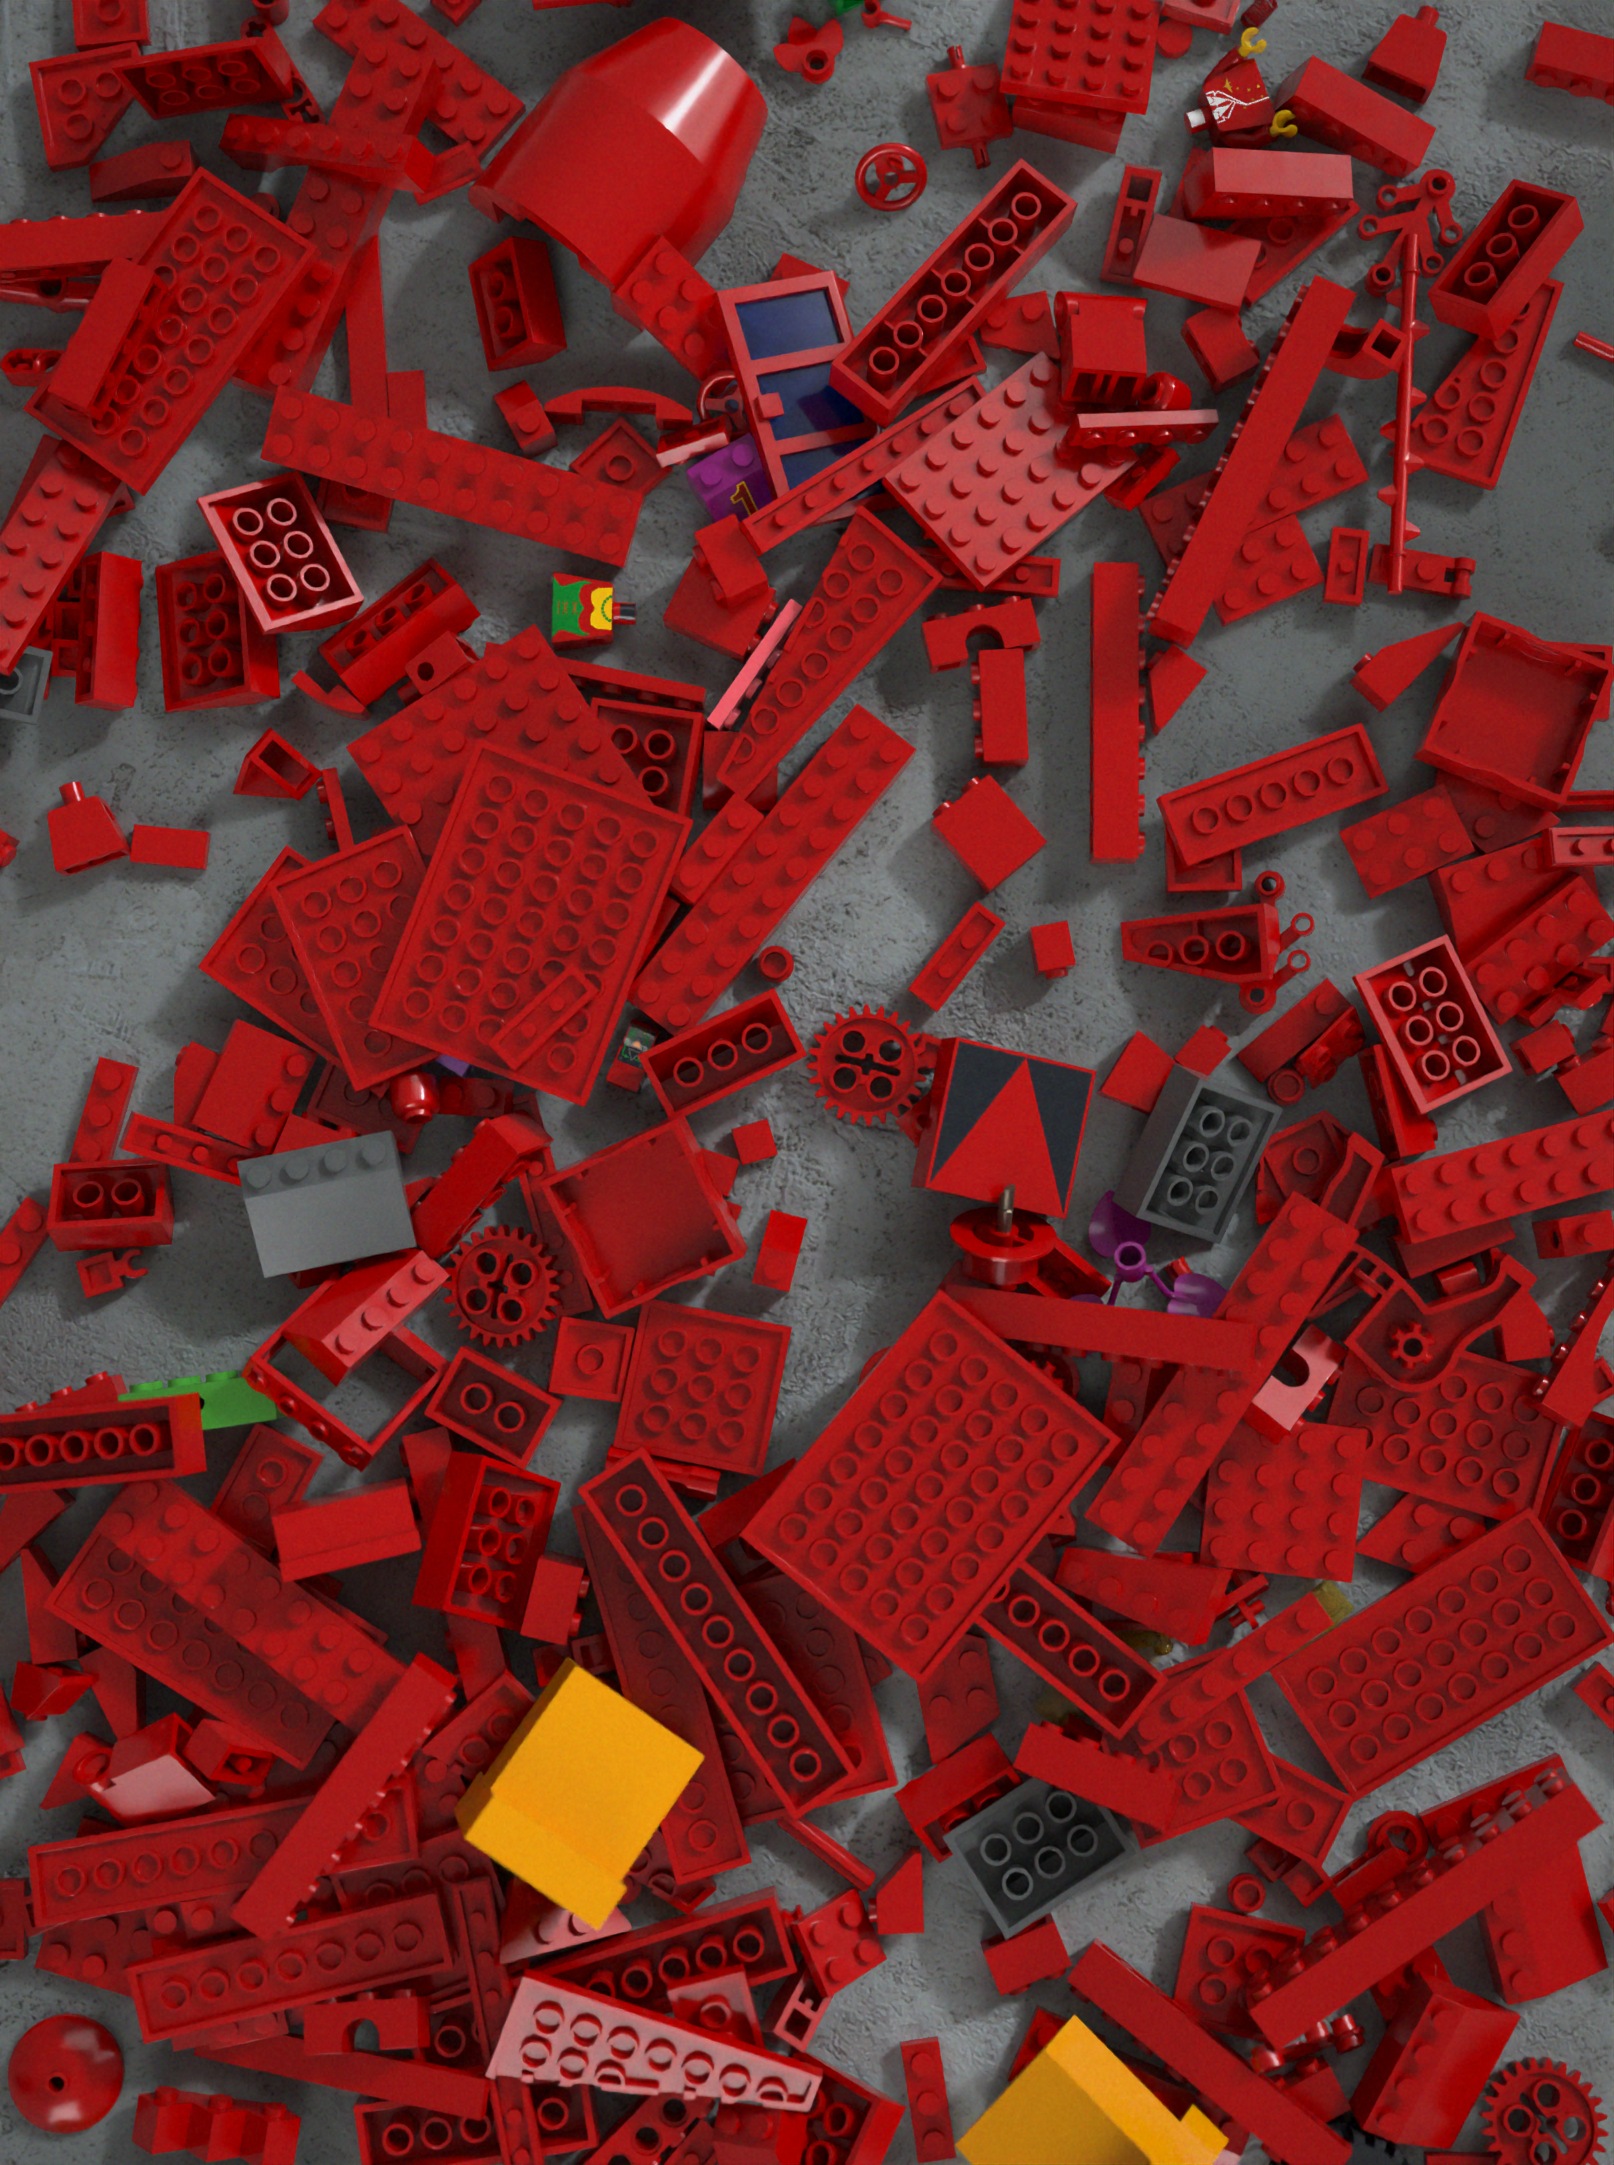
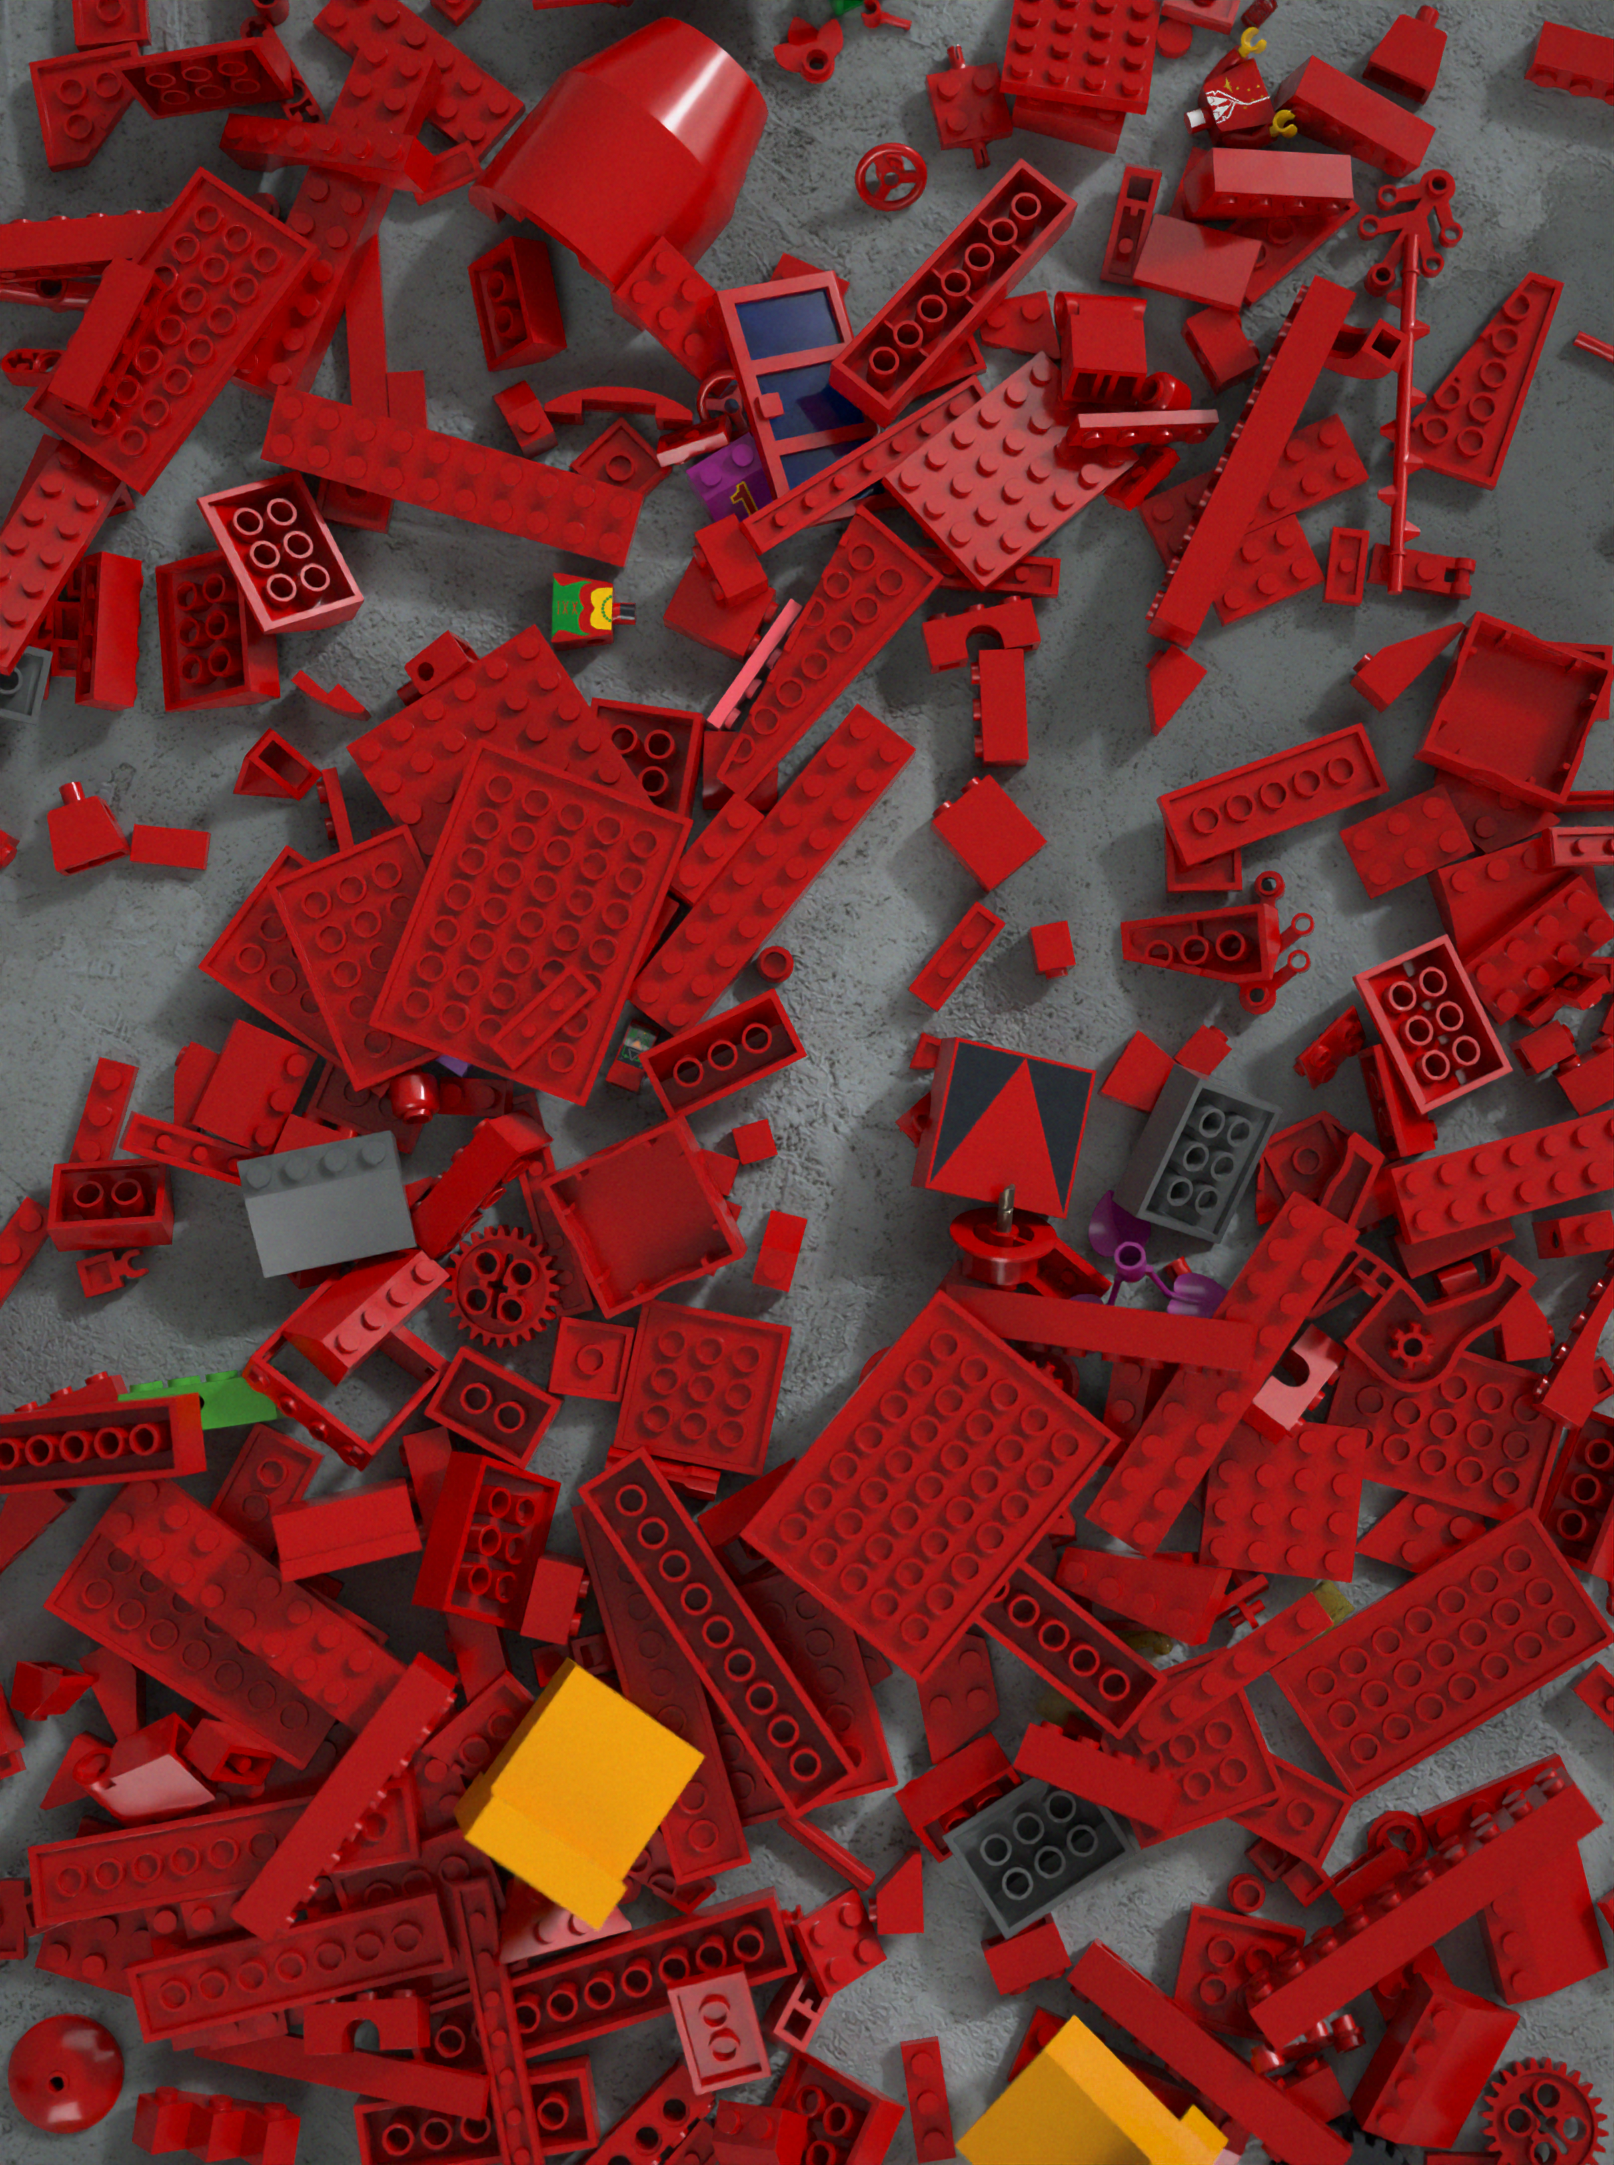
red slope [20,1544,92,1665] -> none
red slope [89,140,200,203] -> none
red slope [317,557,481,707] -> none
red plate [483,642,707,712] -> none
wing [485,1968,823,2111] -> none
red gear [807,1004,928,1127] -> none
red brick [1089,562,1145,864] -> none
red slope [1235,978,1351,1084] -> none
red plate [1267,1068,1305,1106] -> none
red brick [1427,179,1584,342] -> none

